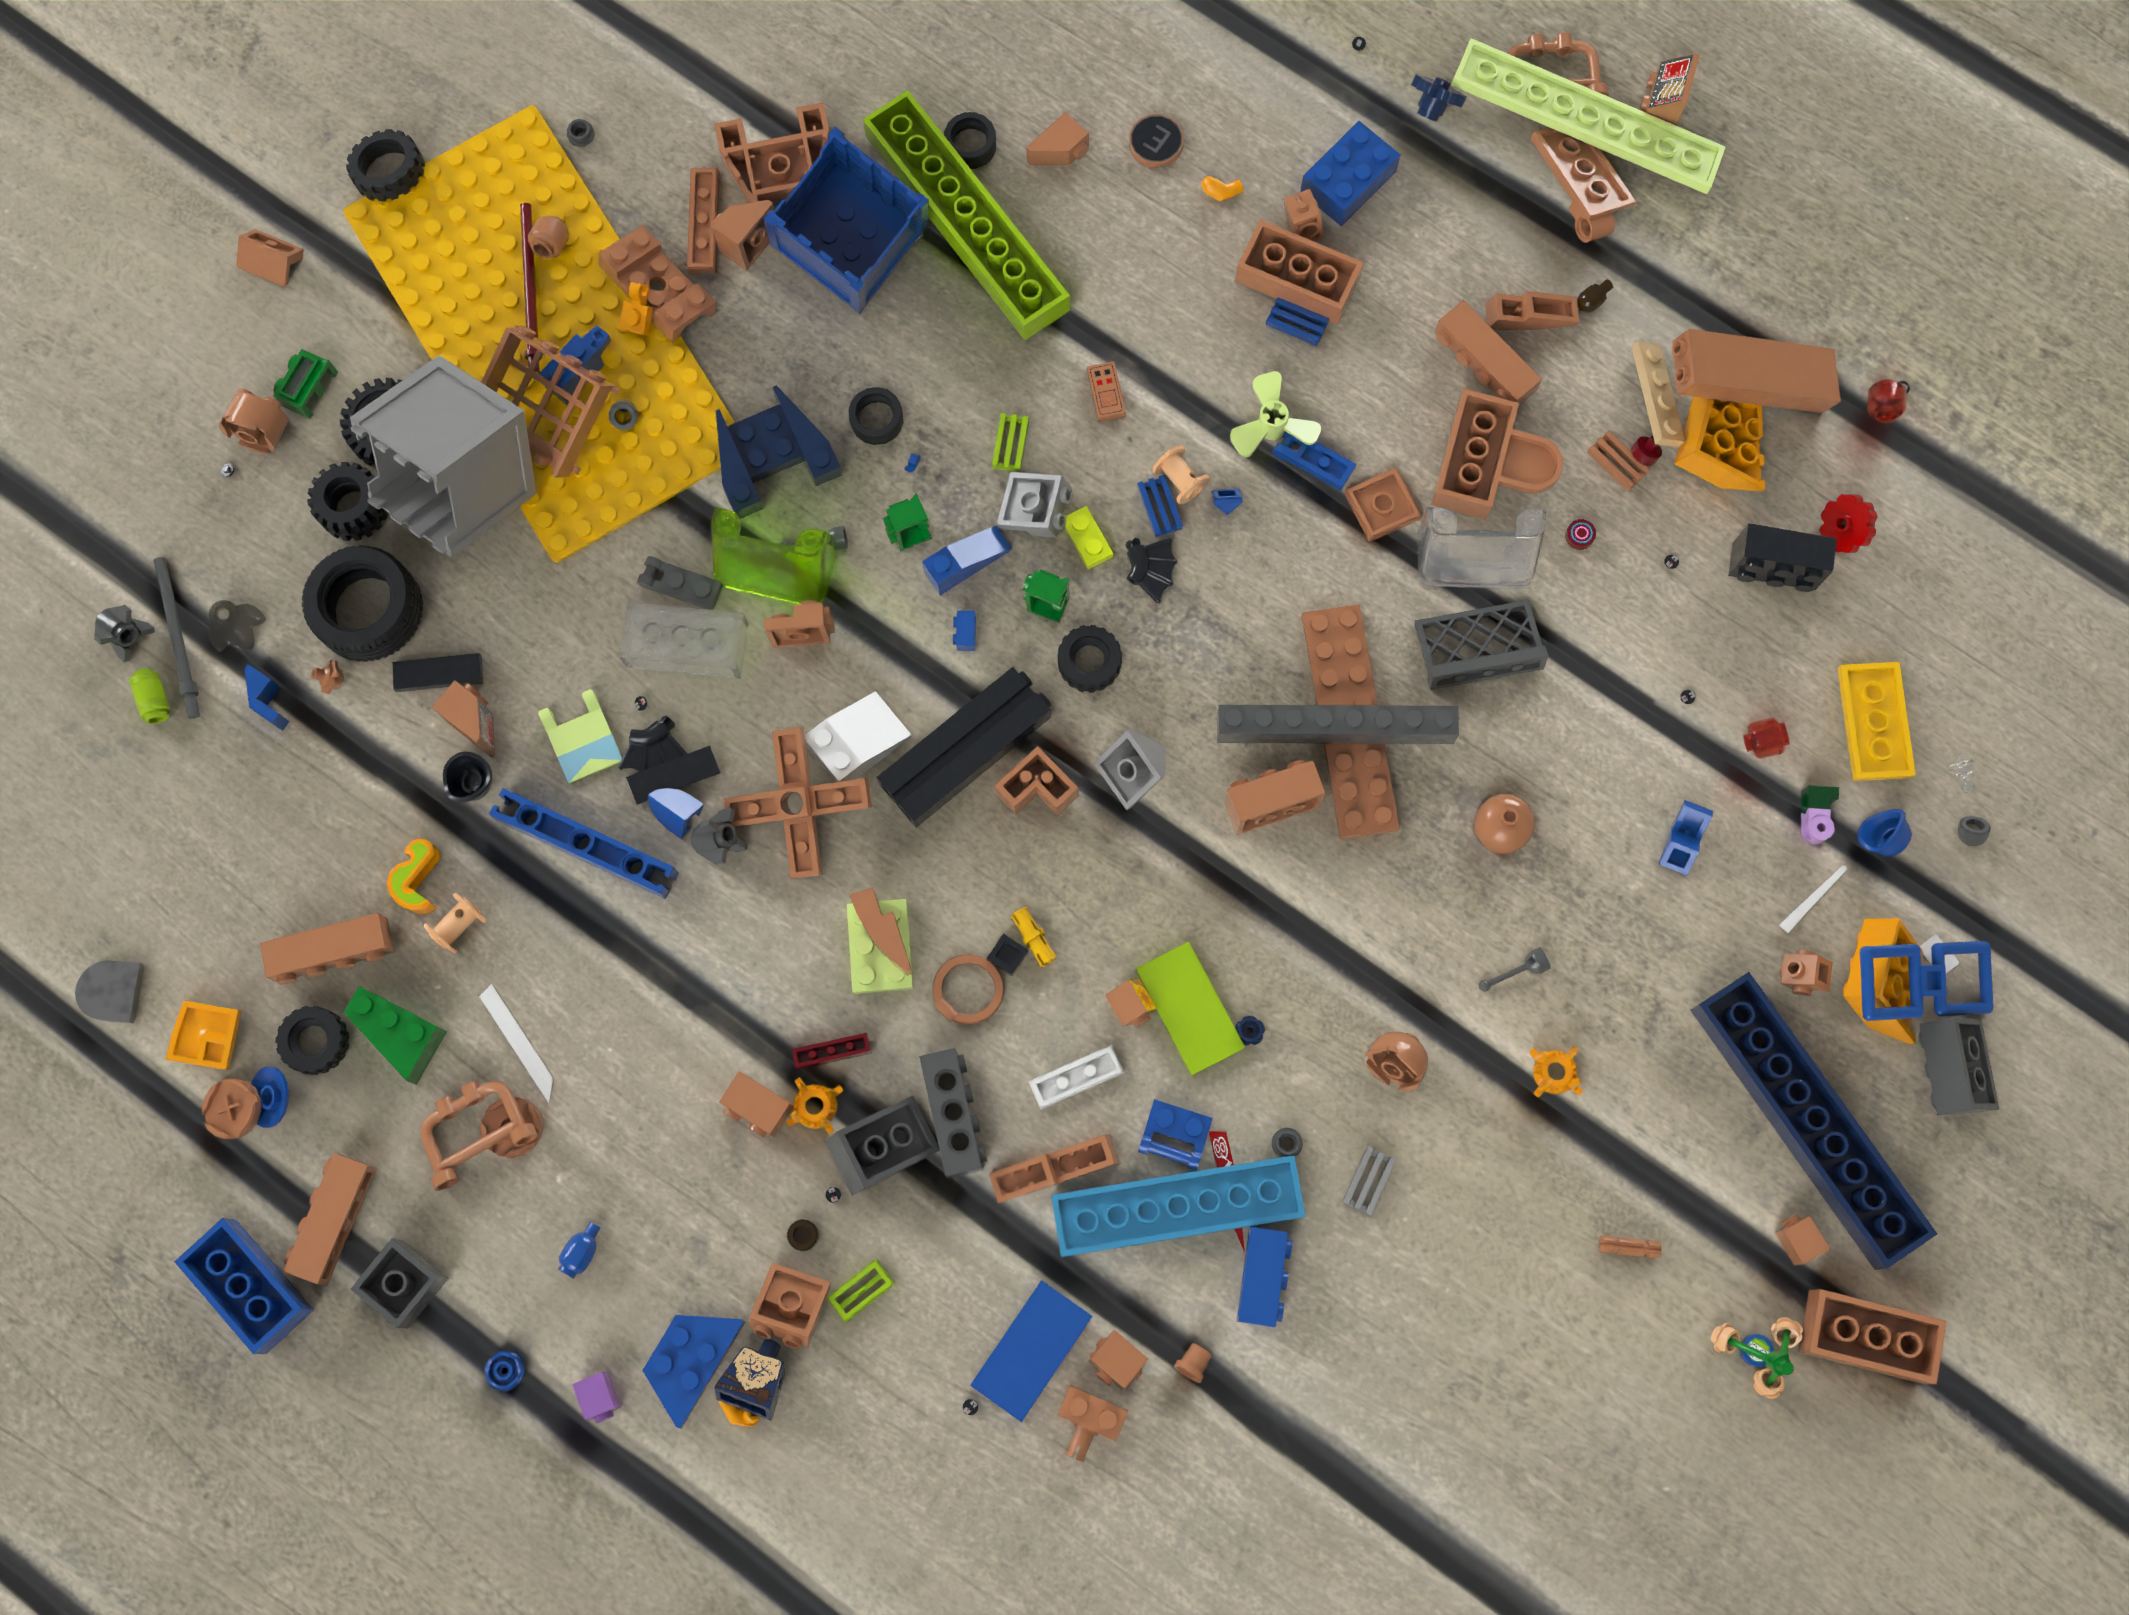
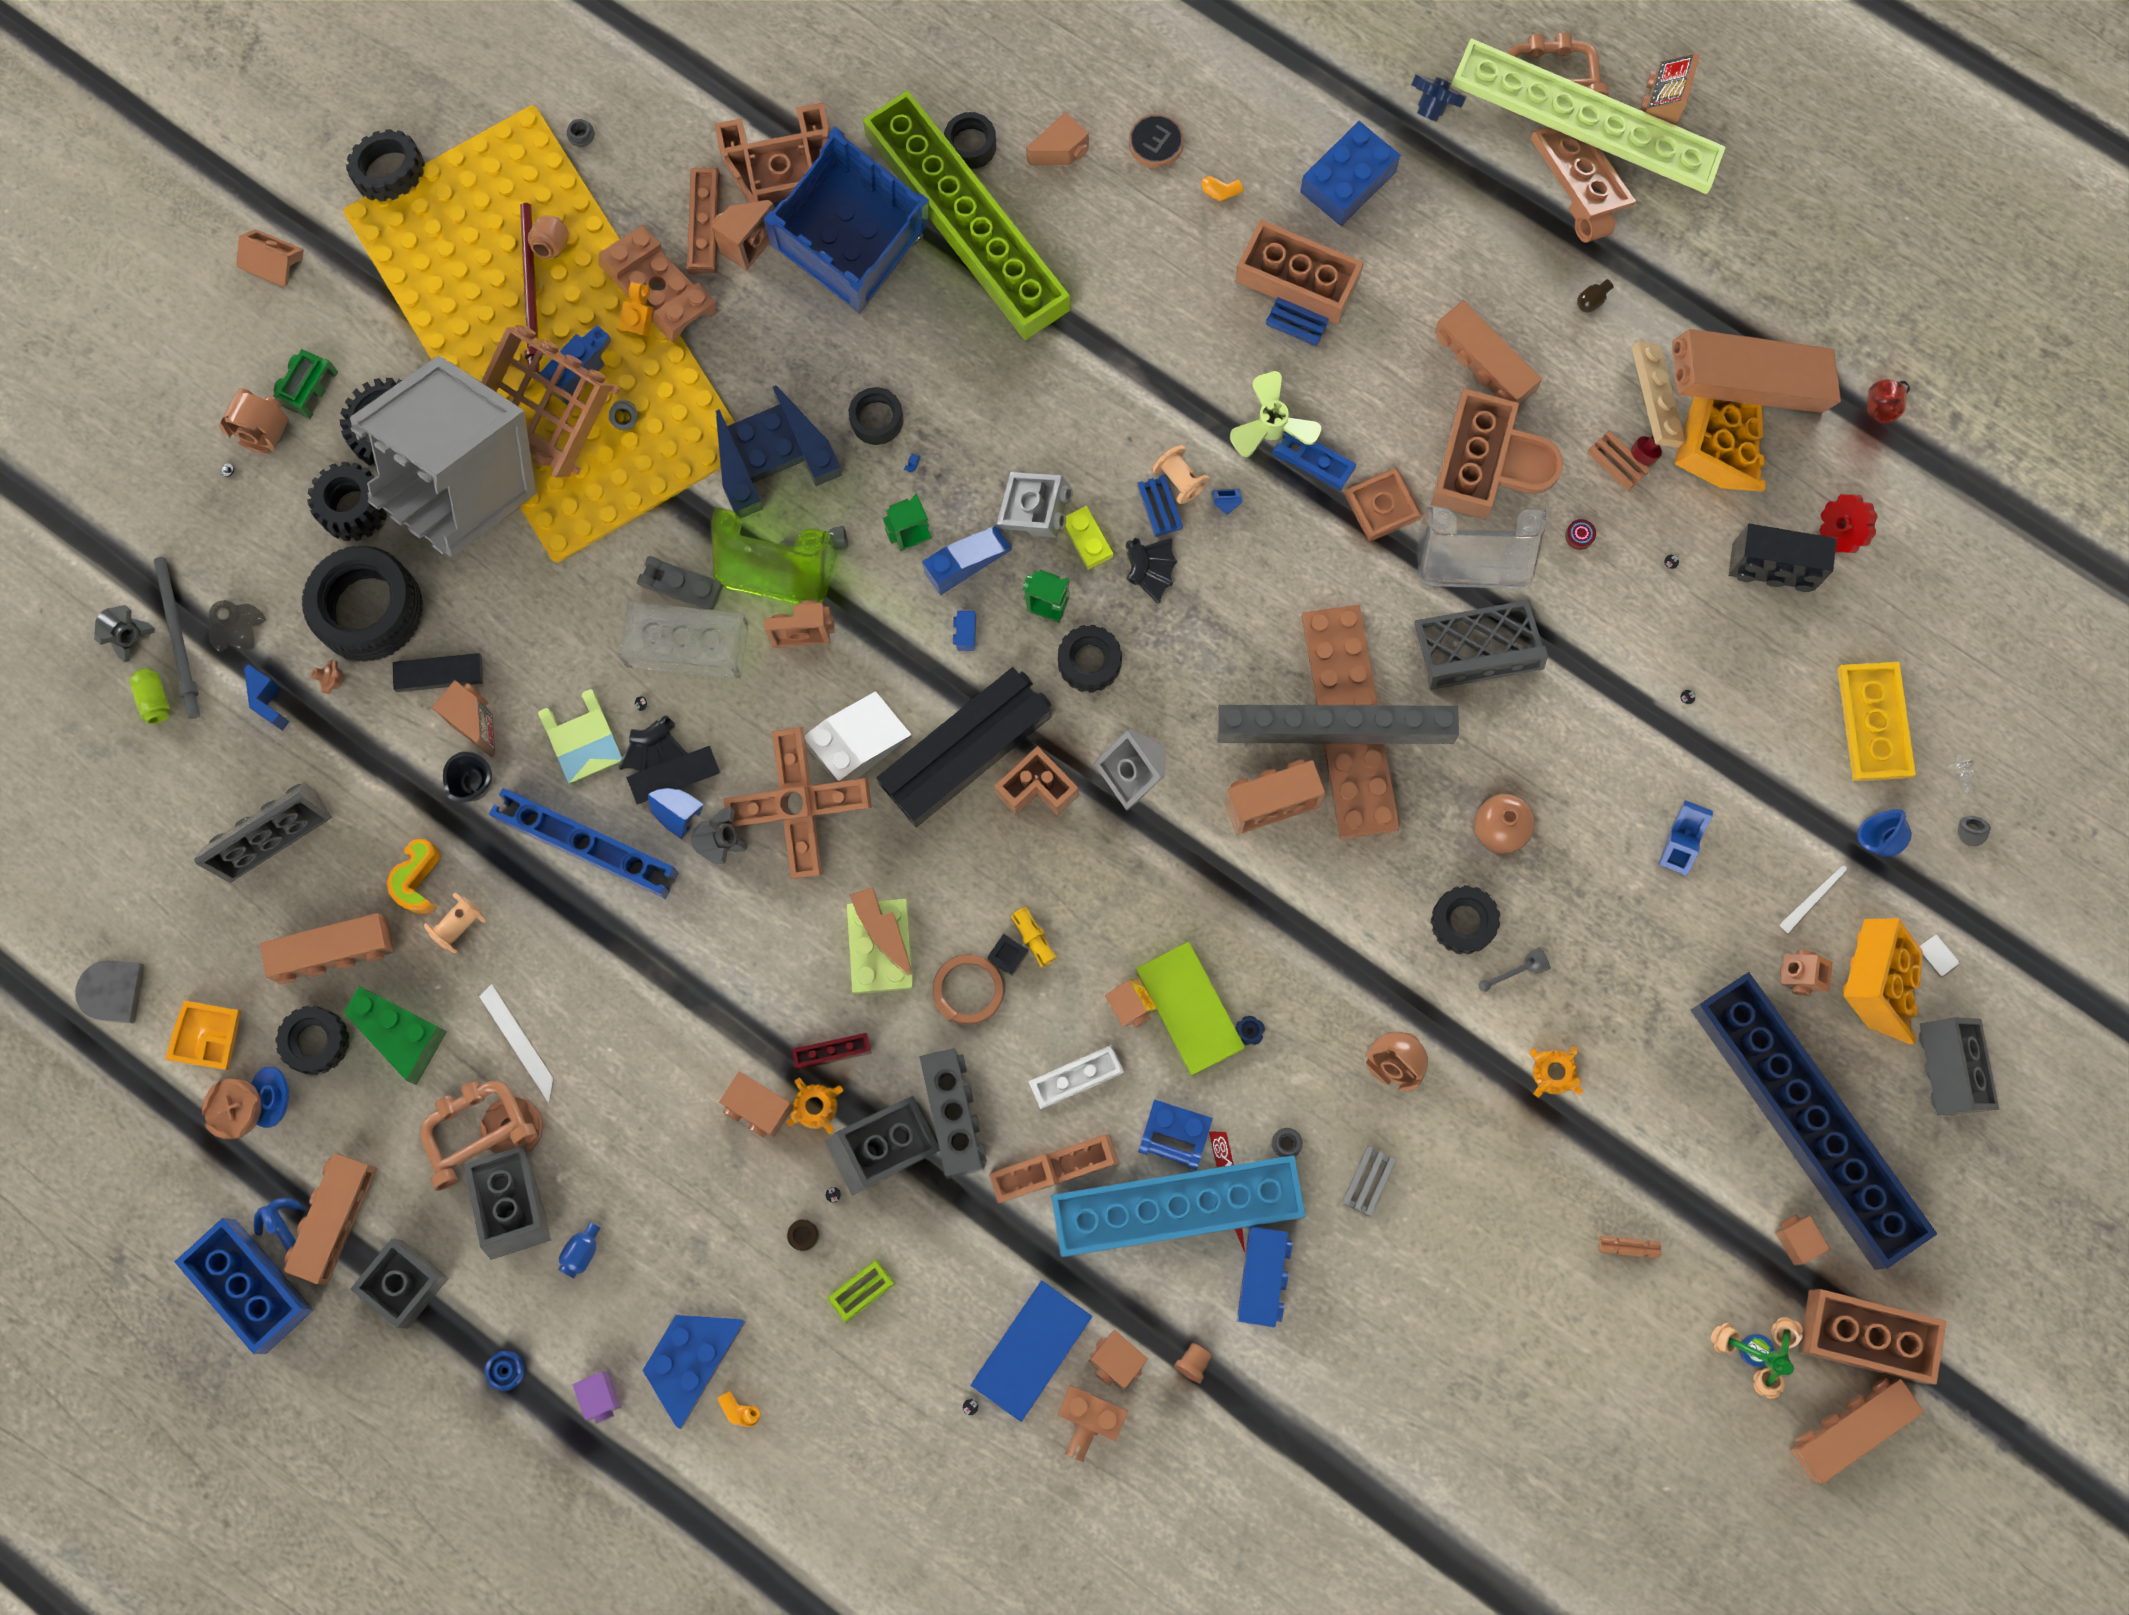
torso [714,1339,785,1421] -> none
nougat plate [749,1262,831,1349] -> none
lime tile [992,413,1029,472] -> none
nougat tile [1087,361,1126,422] -> none
nougat head [1283,189,1324,241] -> none
black piece [1352,37,1366,51] -> none
nougat slope [1485,291,1579,330] -> none
clear red head [1743,717,1790,759] -> none
leg [1801,785,1839,845] -> none
blue bar [1860,941,1994,1021] -> none
none -> dark grey slope [194,783,332,883]
none -> blue piece [254,1198,306,1252]
none -> dark grey slope [464,1145,551,1260]
none -> black tyre [1431,885,1500,955]
none -> nougat brick [1790,1377,1924,1484]

